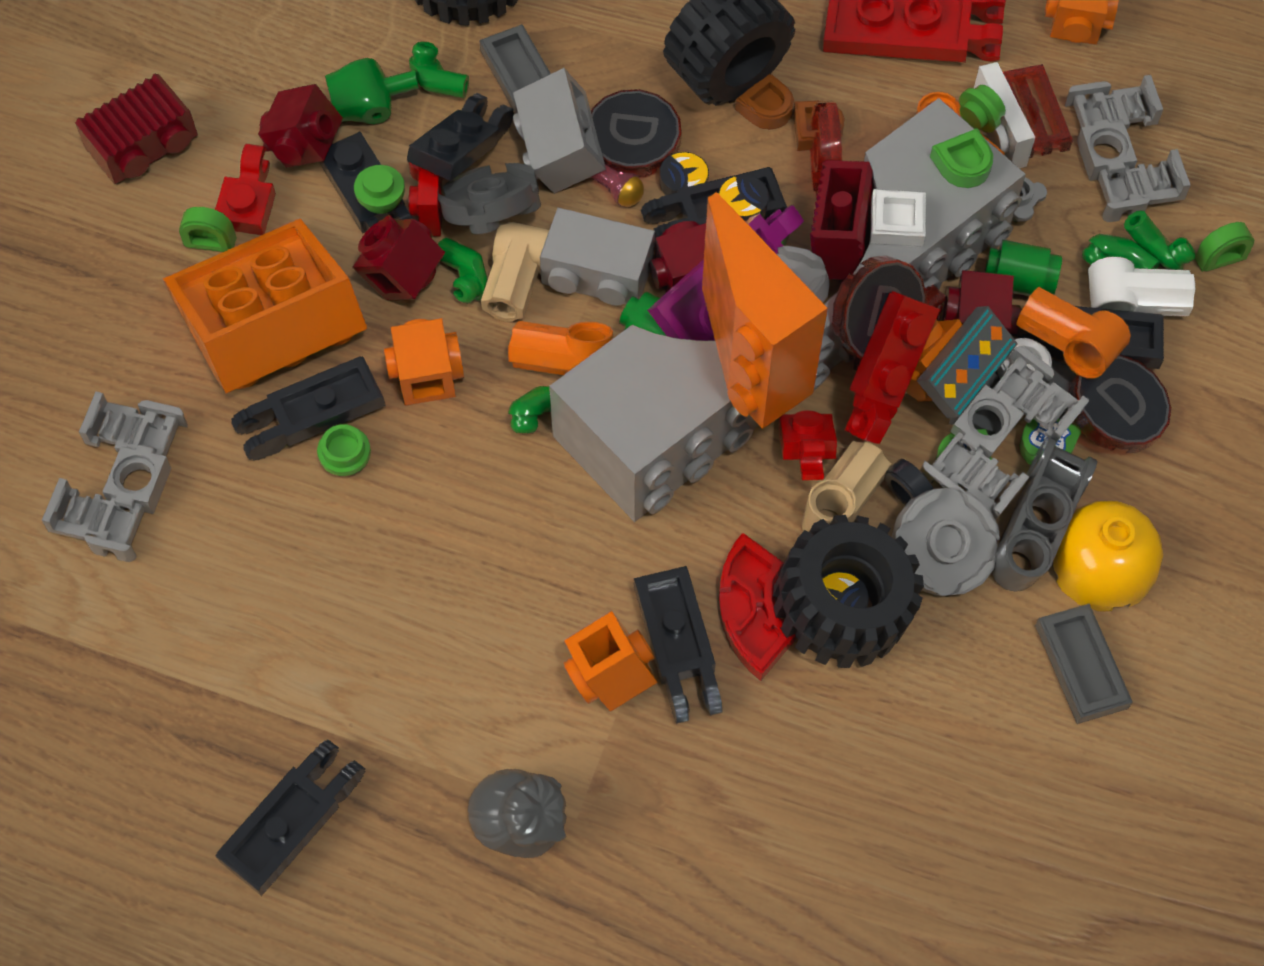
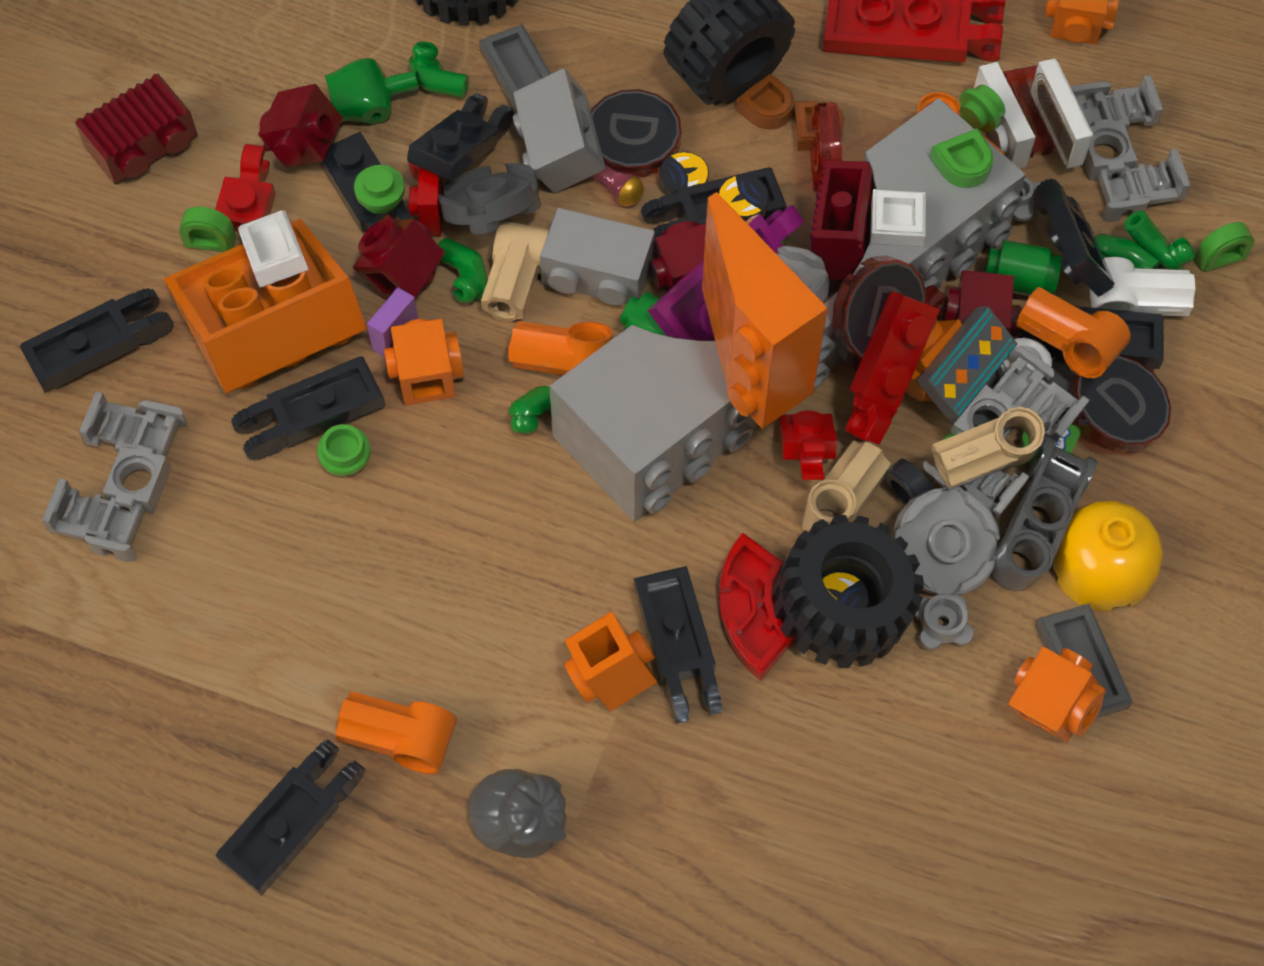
none -> black hinge [19,288,174,393]
none -> white tile [238,210,309,288]
none -> orange piece [335,691,457,775]
none -> medium lavender tile [367,287,418,357]
none -> light grey plate [915,594,974,650]
none -> tan piece [931,407,1045,490]
none -> orange brick [1008,646,1106,744]
none -> white tile [1030,58,1093,169]
none -> black hinge [1032,178,1115,297]

